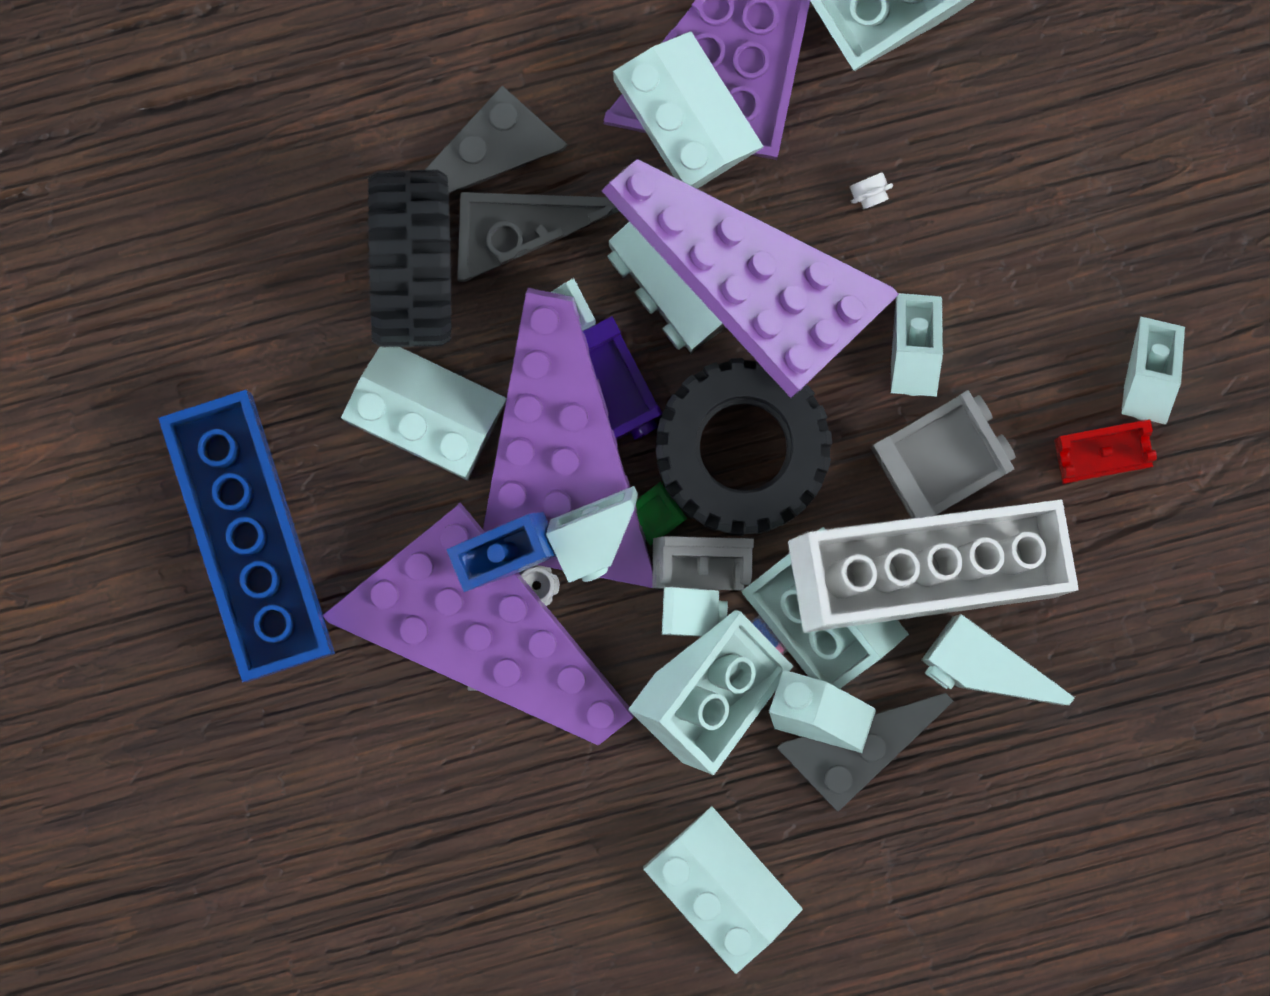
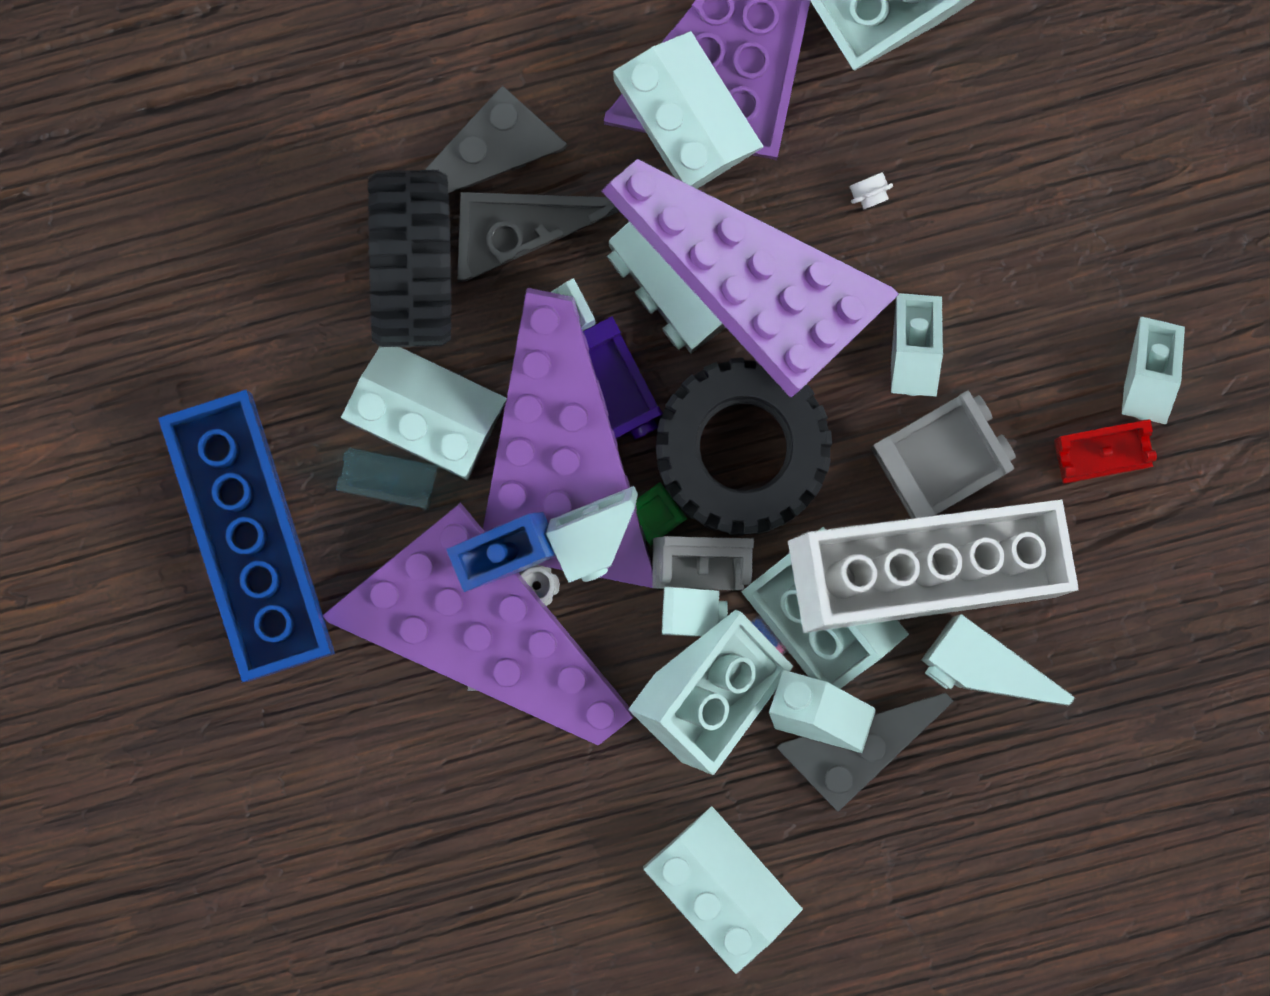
none -> clear light blue hinge [336,448,438,511]

